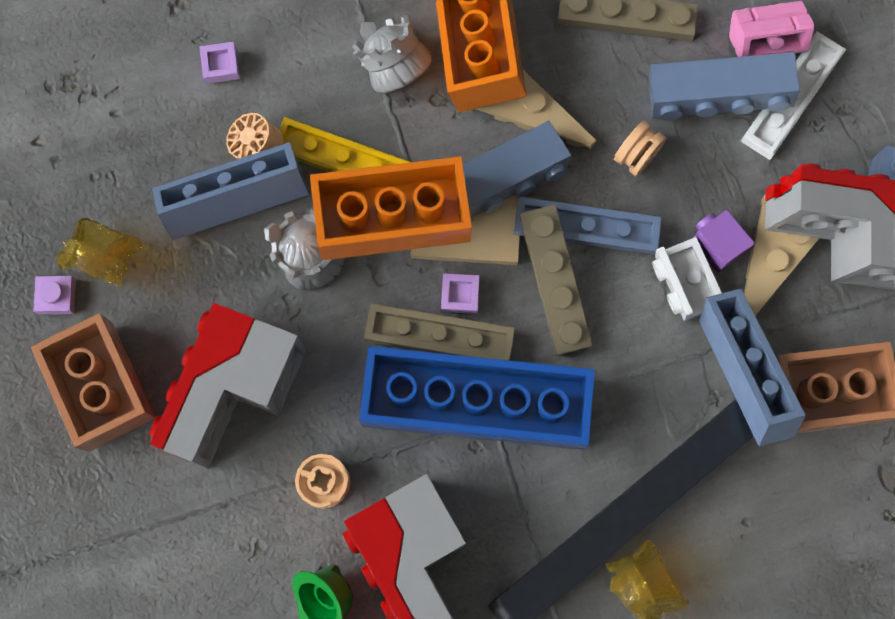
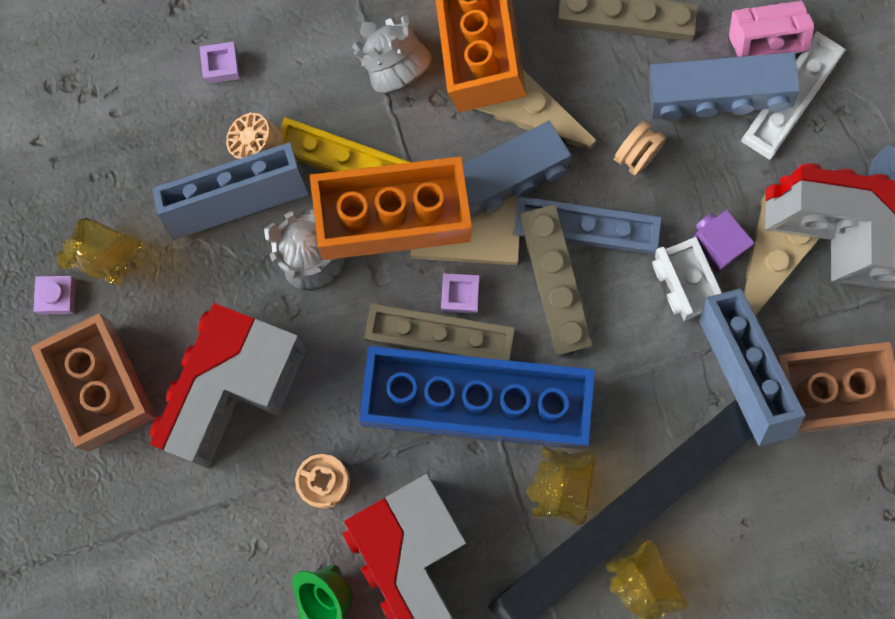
none -> clear yellow hair [525,446,596,526]

